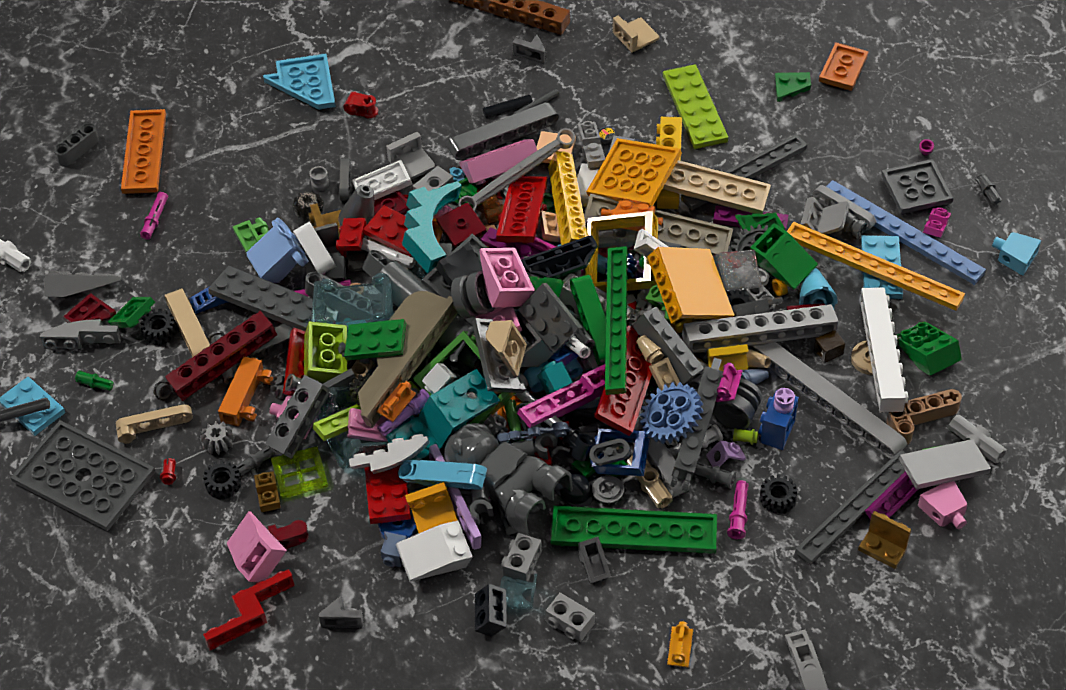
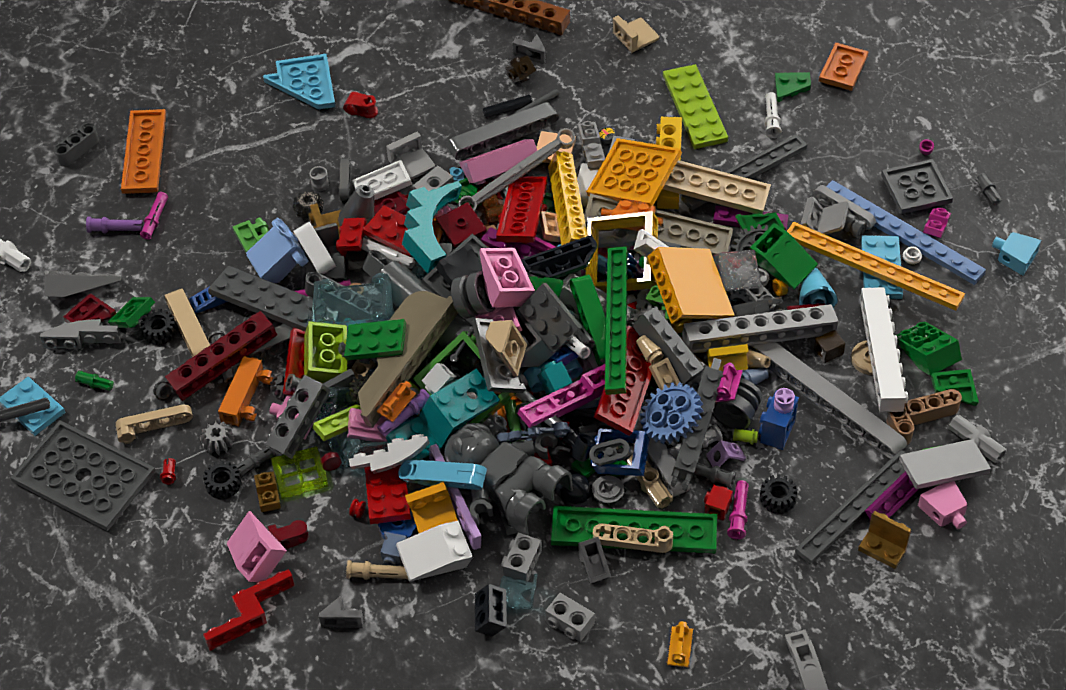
none -> medium lavender pin [86,217,143,233]
none -> dark red tile [320,452,342,471]
none -> tan pin [346,560,409,580]
none -> red bush [349,498,366,519]
none -> dark brown brick [505,56,536,83]
none -> tan beam [593,524,673,553]
none -> red brick [704,485,733,521]
none -> white pin [765,92,782,138]
none -> white plate [903,247,922,264]
none -> green wing [931,369,979,406]

